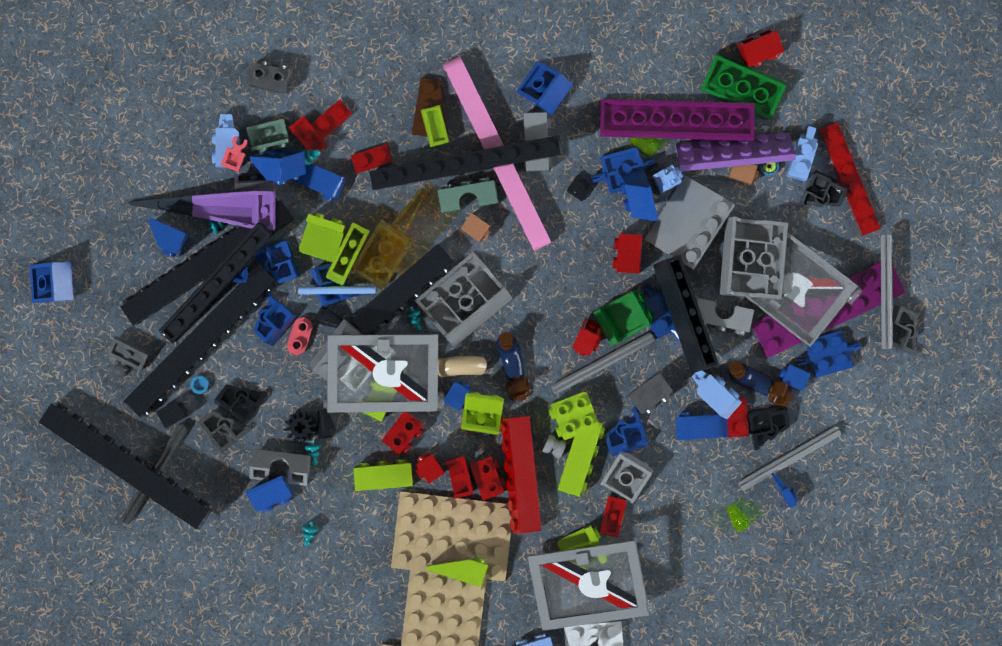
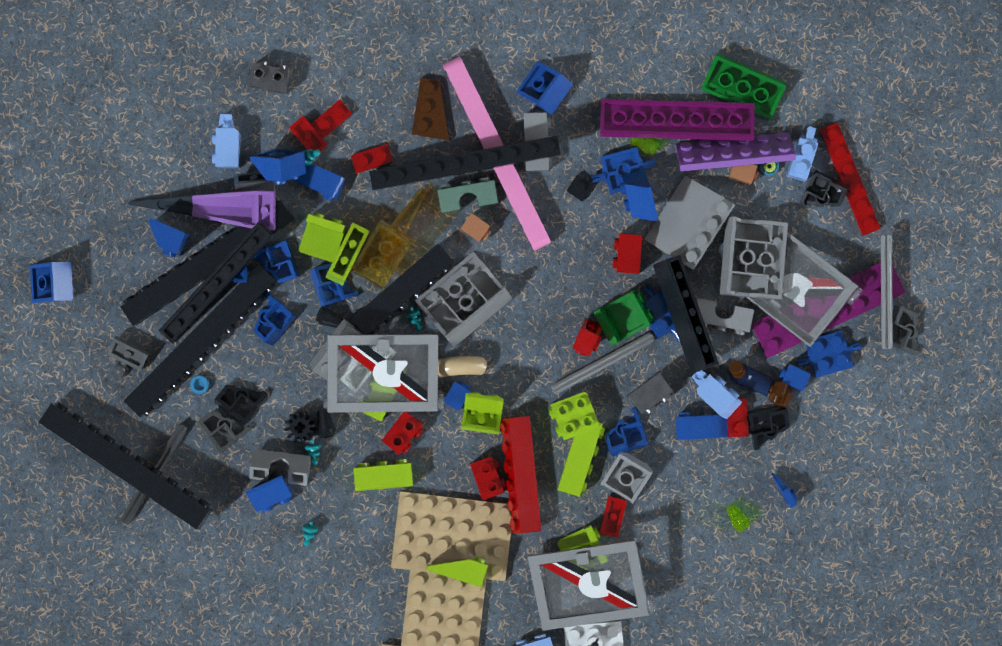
black brick [156,400,188,429] -> none
teal hair [206,220,224,234] -> none
coral plate [221,136,248,172] -> none
sand green bracket [246,118,289,153] -> none
coral plate [287,317,313,355] -> none
light blue bar [298,286,376,294] -> none
red brick [415,452,445,484] -> none
lime tile [421,105,449,147] -> none
red window [446,456,474,499] -> none
piece [496,332,532,401] -> none
light grey wheel [542,434,567,459] -> none
light blue hinge [652,165,683,194] -> none
red brick [737,28,784,67] -> none
light grey axle [738,426,841,491] -> none

